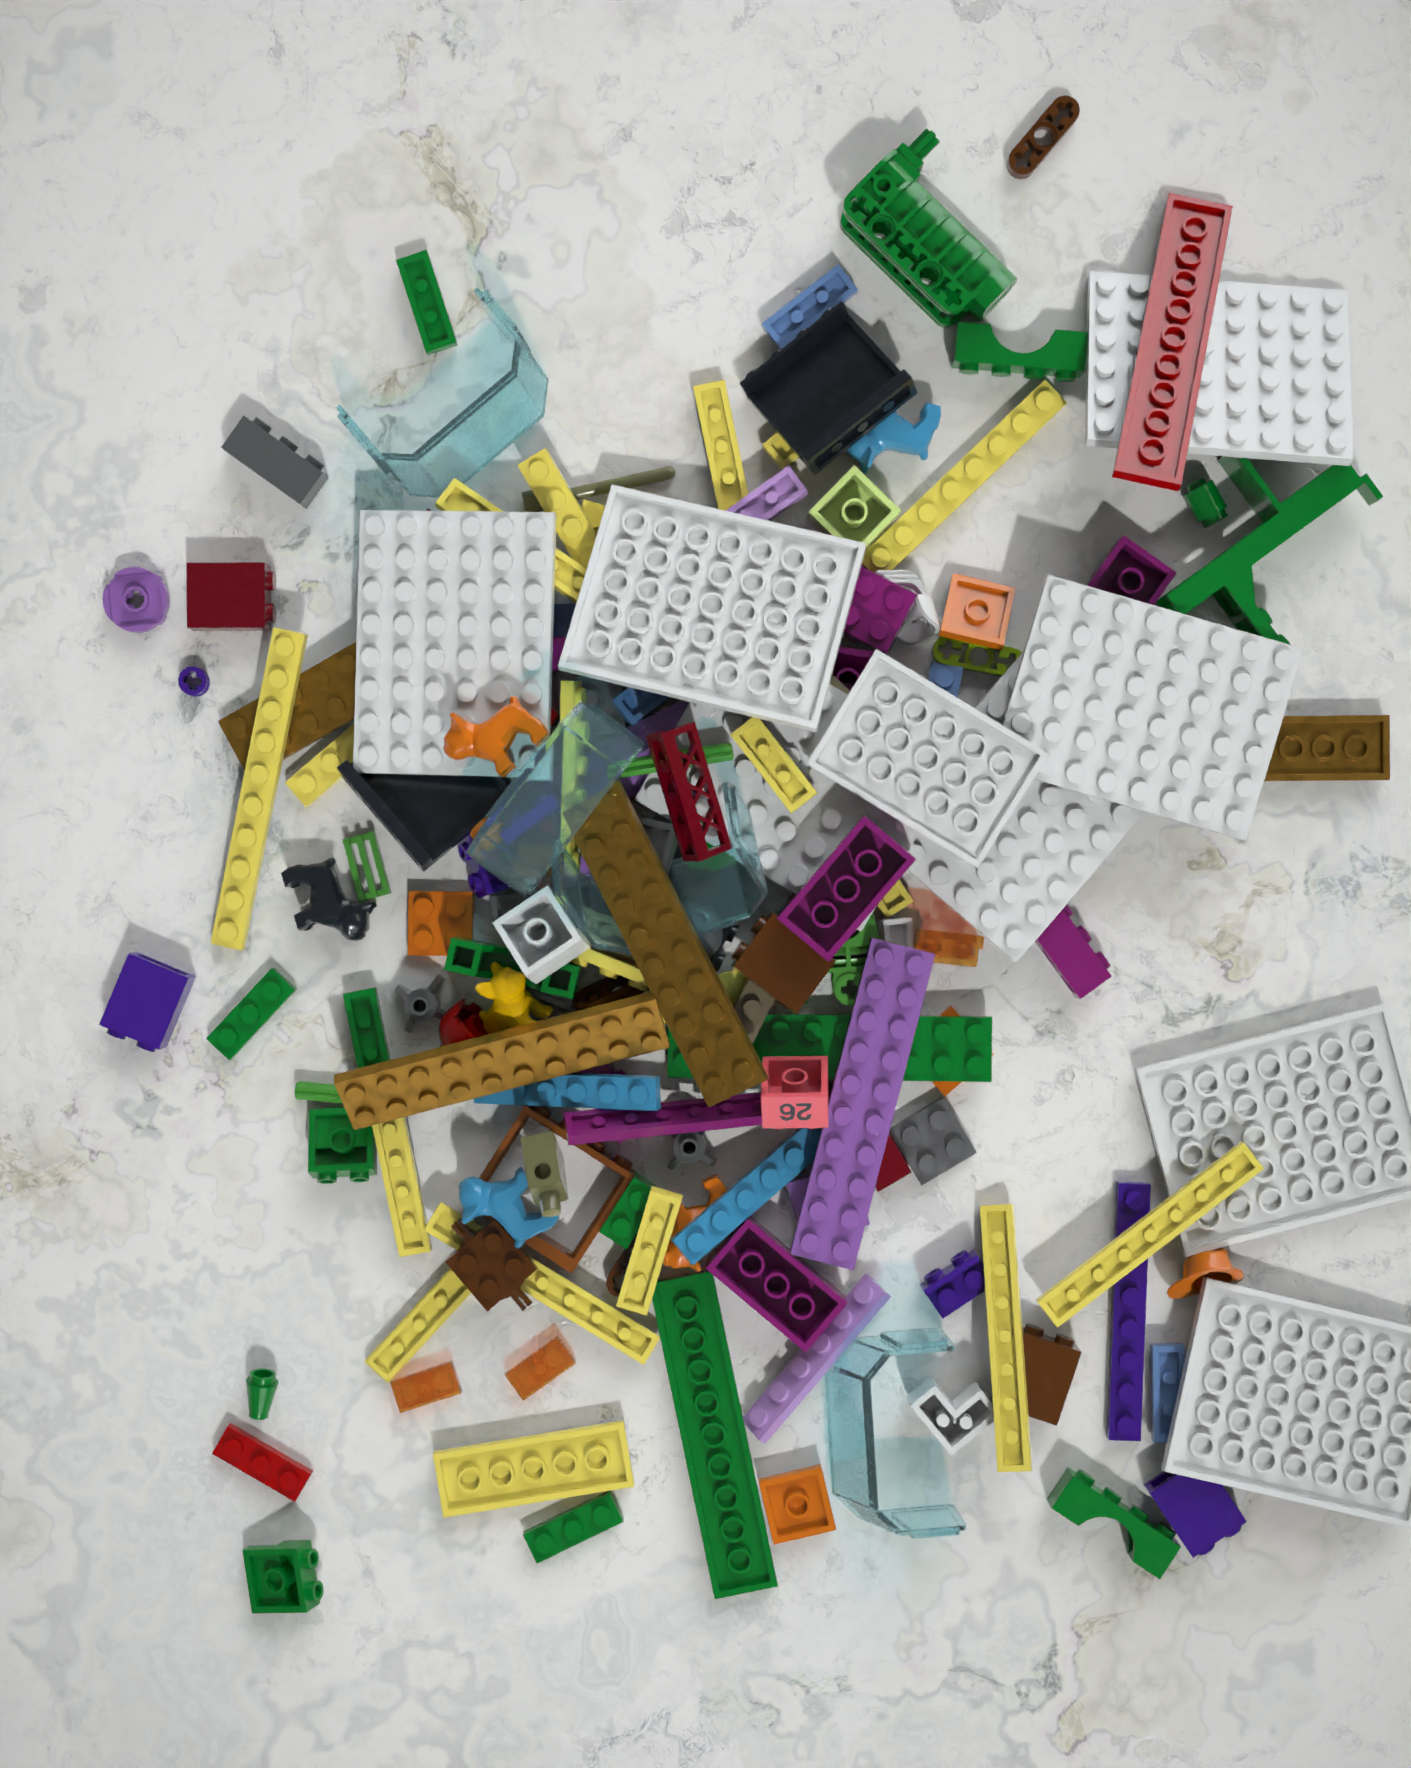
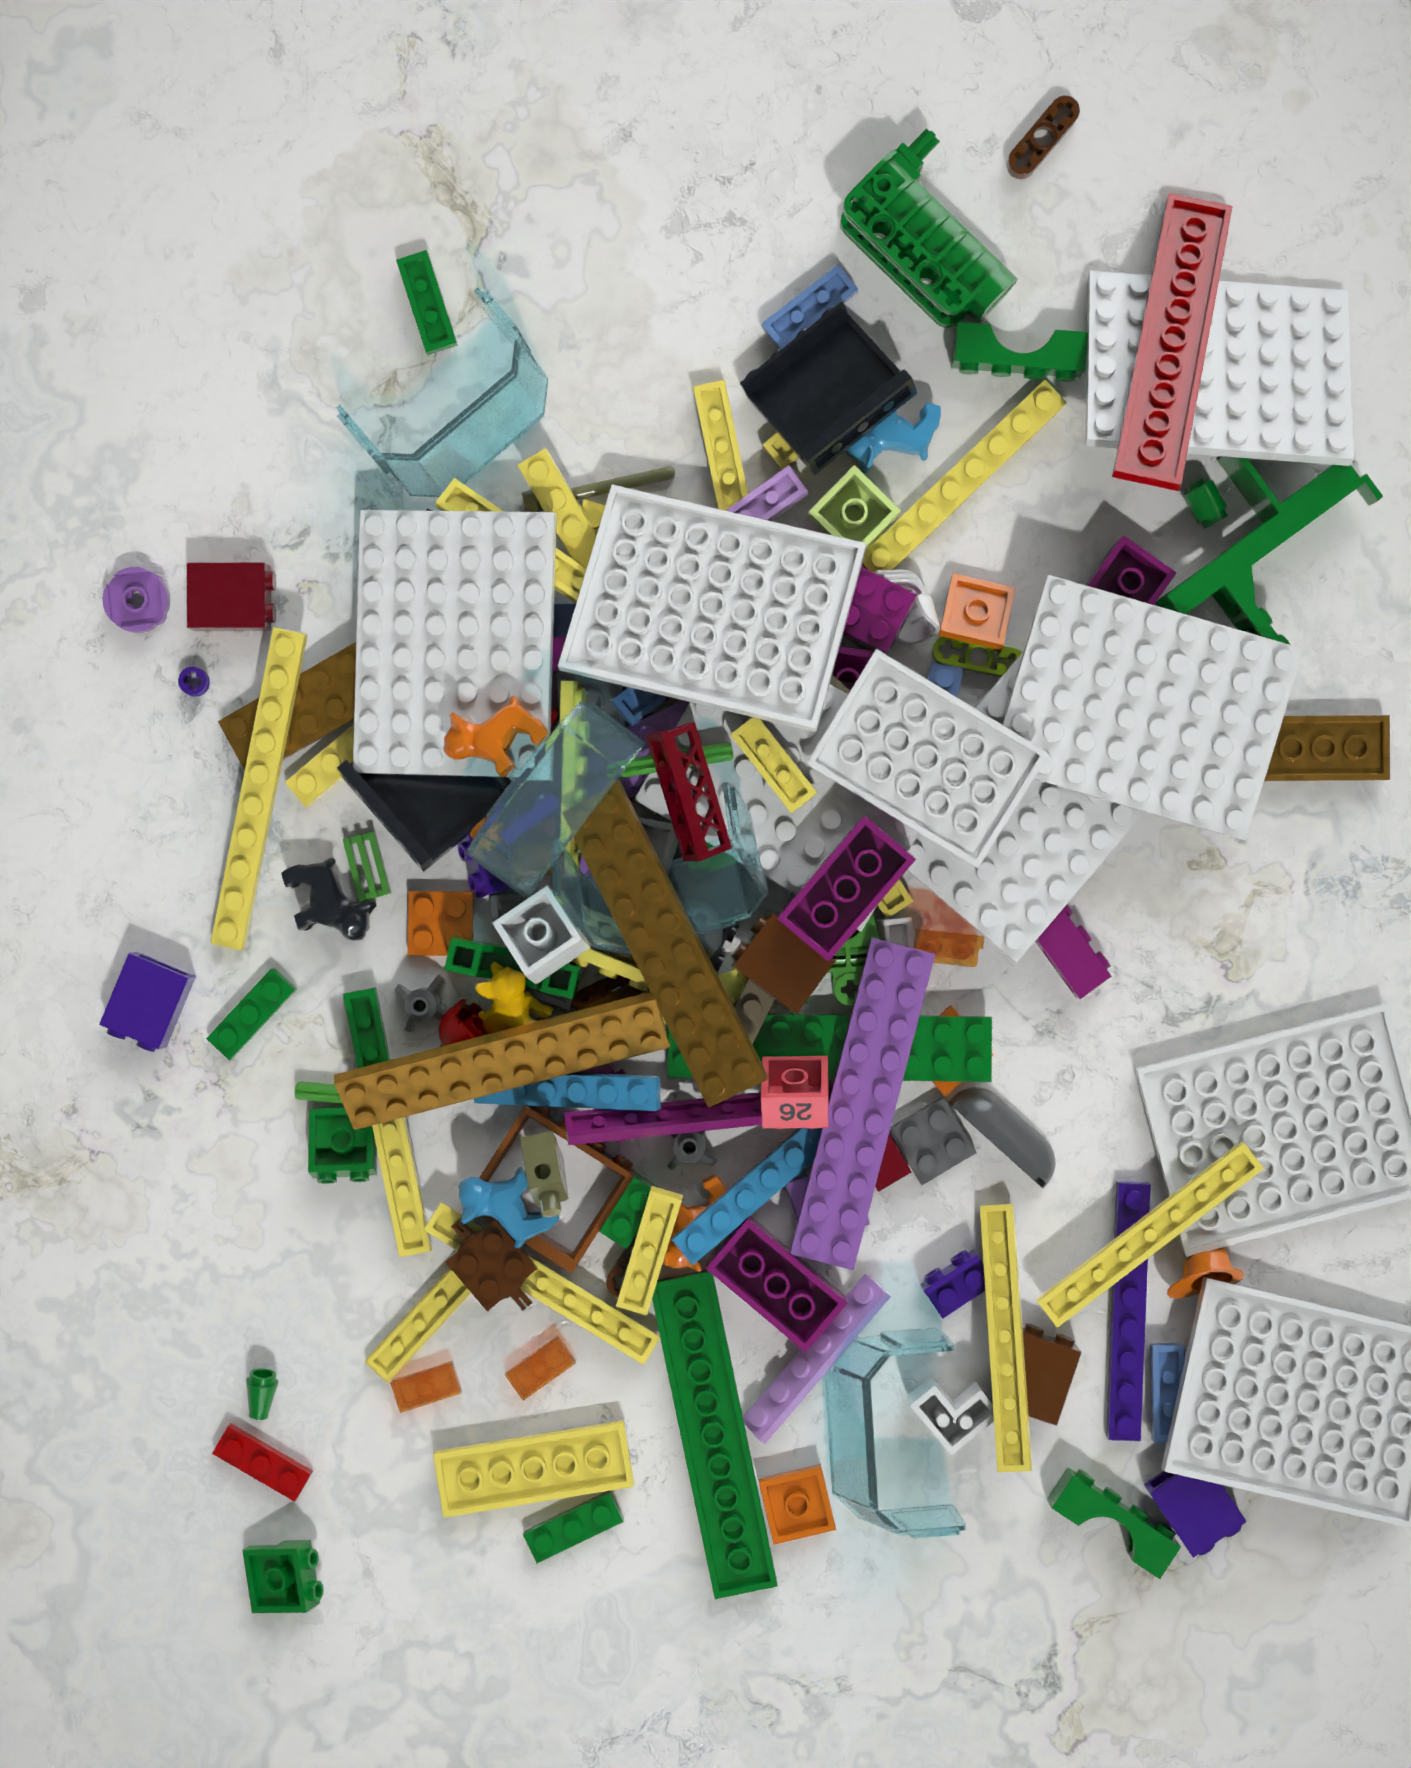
dark grey brick [221,415,329,509] -> none
none -> dark grey brick [948,1087,1056,1188]

